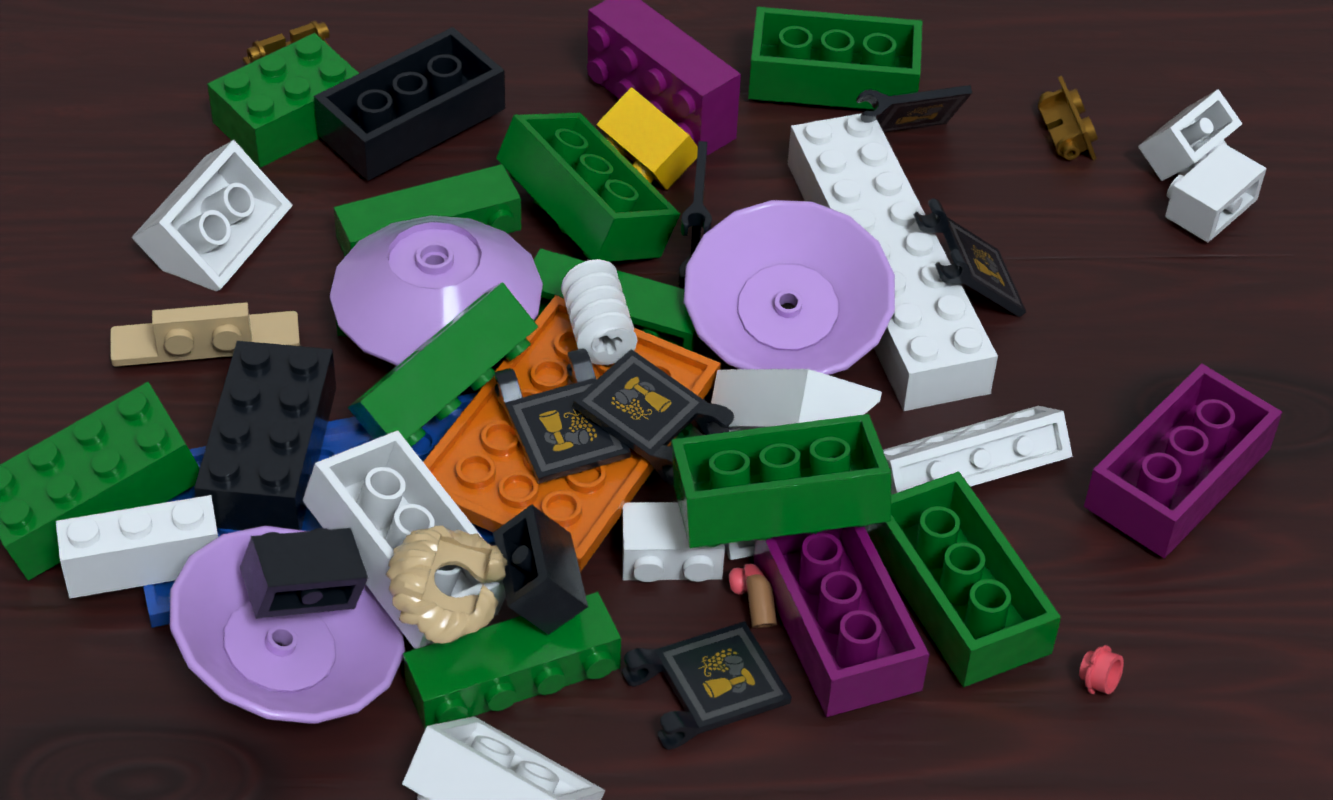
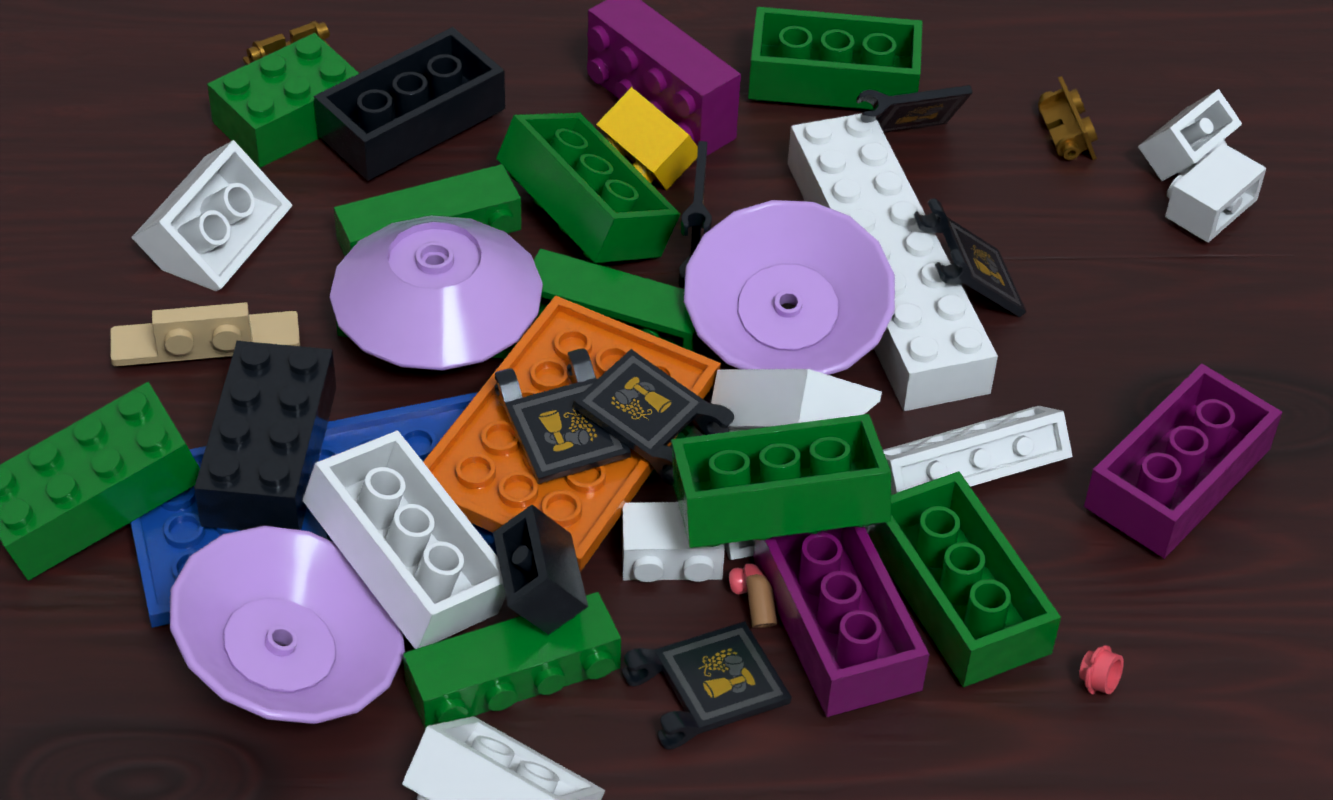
white brick [56,495,218,599] -> none
black brick [240,528,368,619] -> none
green brick [347,282,538,447] -> none
tan piece [386,525,508,644] -> none
white piece [561,259,638,365] -> none

